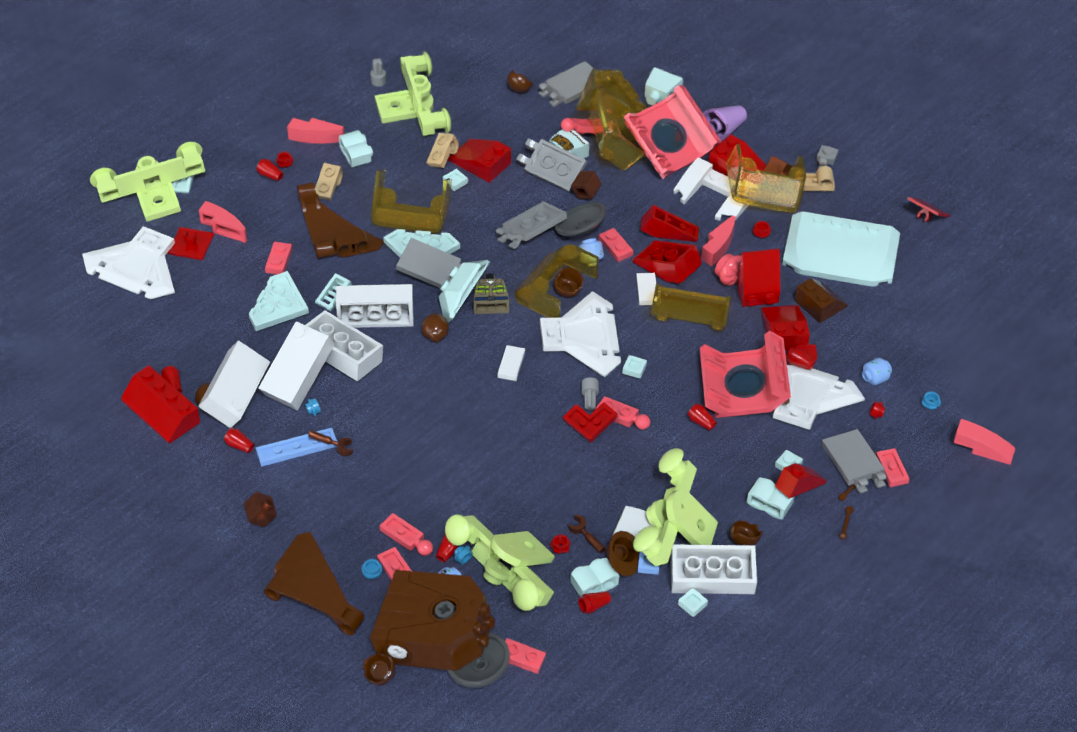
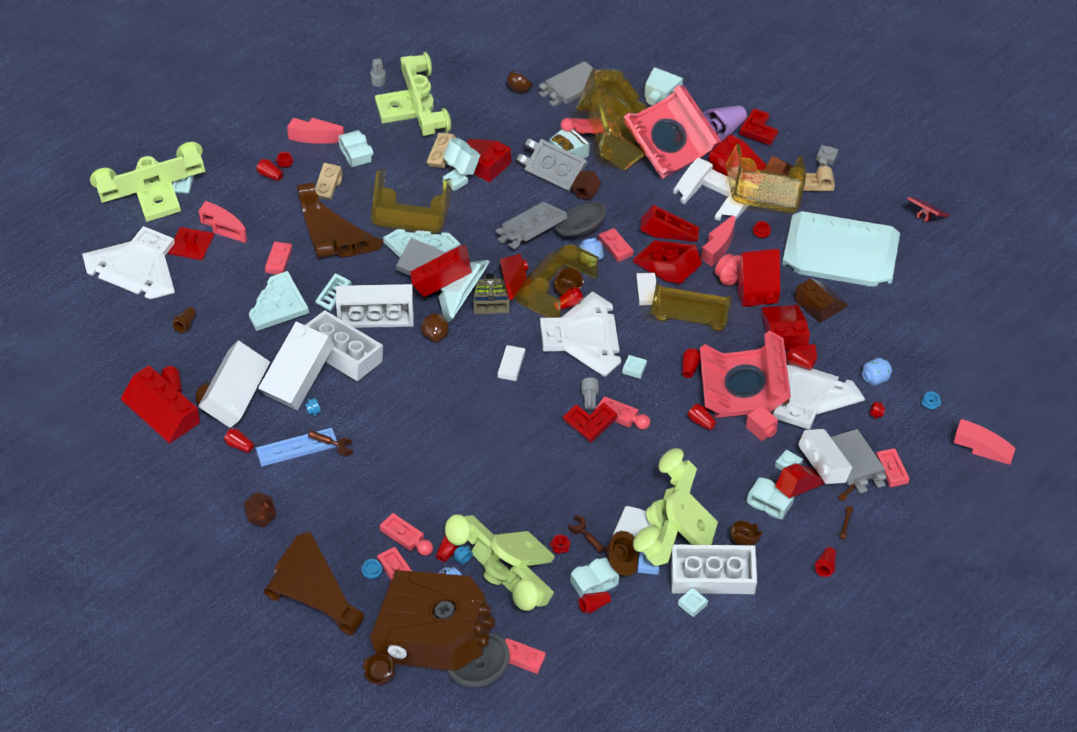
none -> reddish brown cone [172,307,197,333]
none -> red slope [410,244,472,297]
none -> light aqua brick [443,138,480,176]
none -> red slope [499,254,529,300]
none -> red cone [555,287,584,311]
none -> red cone [682,348,701,378]
none -> red plate [739,108,779,145]
none -> coral brick [746,406,778,441]
none -> white brick [798,429,852,484]
none -> red cone [815,547,836,577]

